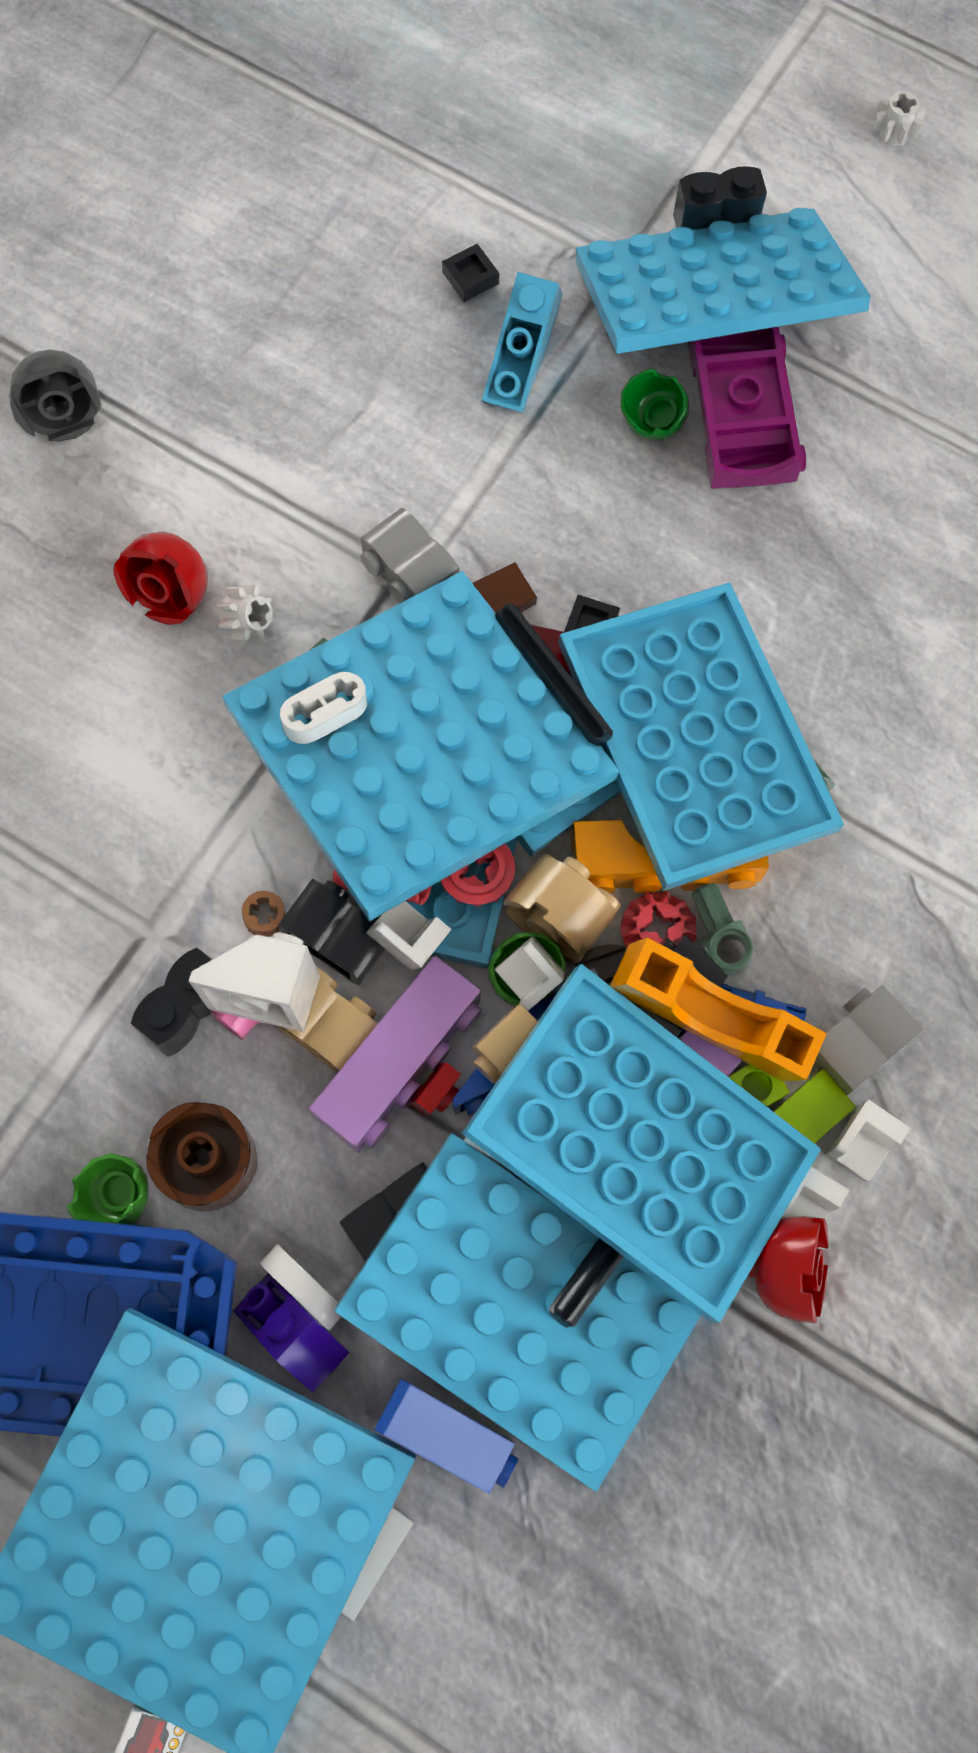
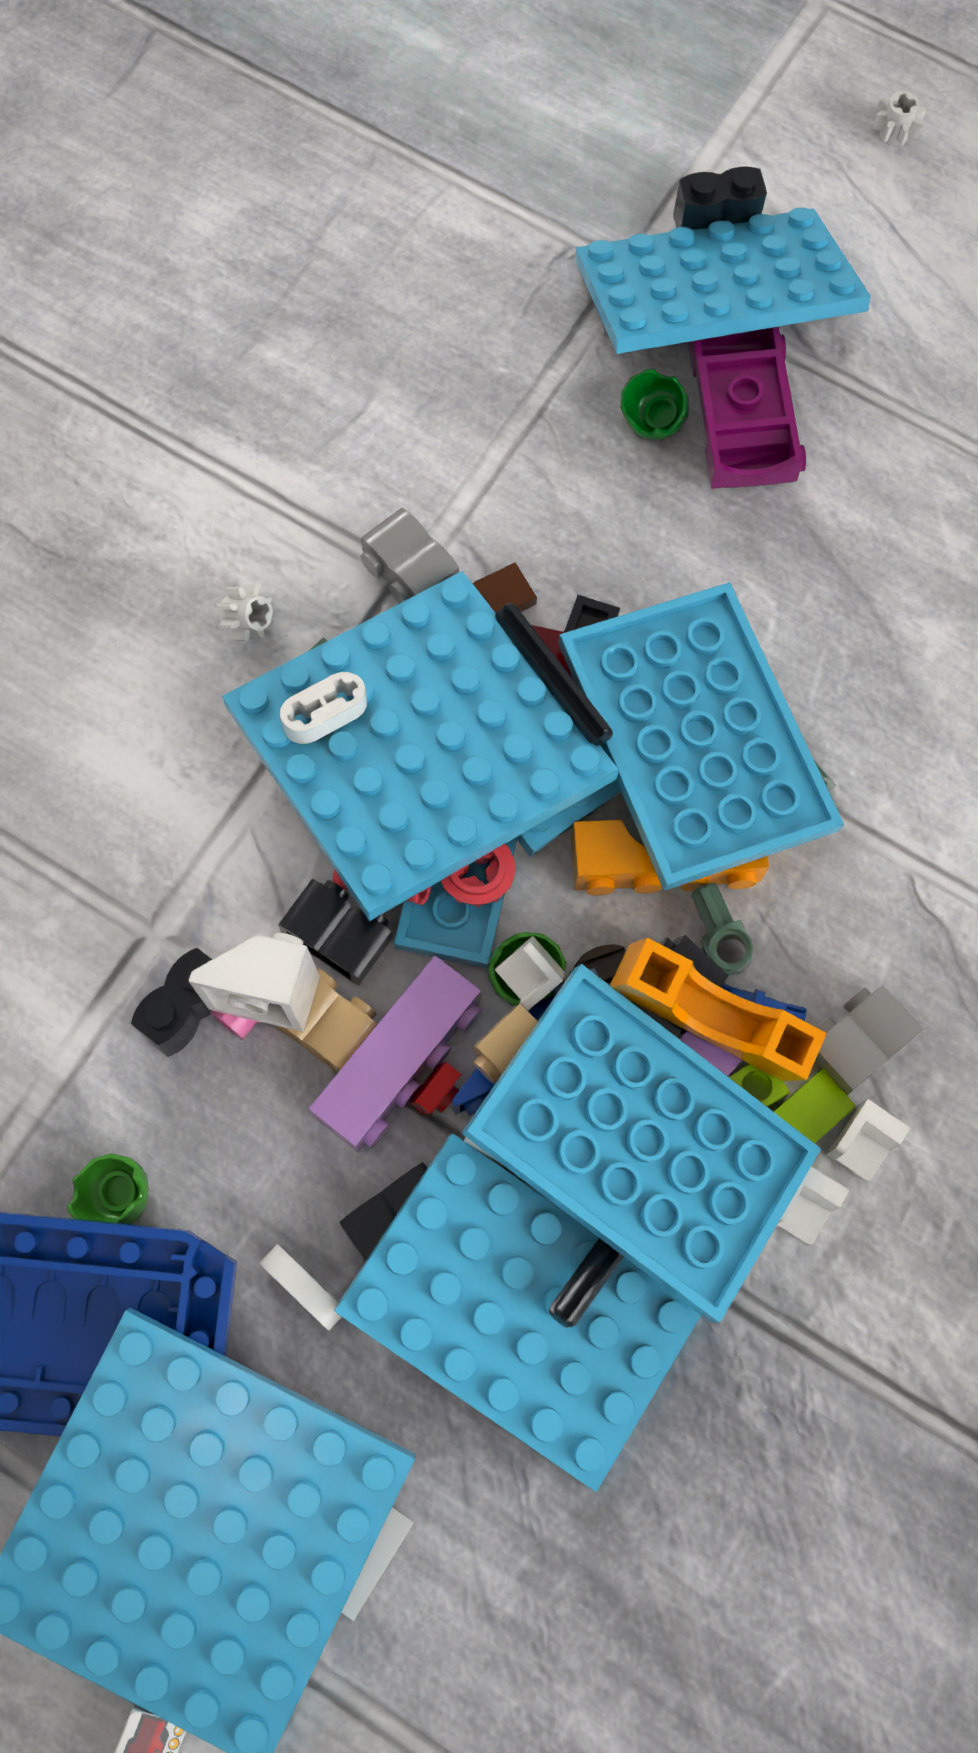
dark grey cylinder [9,349,101,442] -> none
red cylinder [113,531,208,625] -> none
reddish brown brick [146,1102,257,1212] -> none
dark purple slope [233,1273,350,1393] -> none
medium nougat bush [242,890,286,937] -> none
white panel [367,901,452,970] -> none
slope [374,1379,519,1494] -> none
black plate [442,243,500,302] -> none
medium azure slope [482,272,563,413] -> none
tan brick [503,854,621,963] -> none
coral gear [621,891,697,948] -> none
red cylinder [747,1216,829,1324] -> none

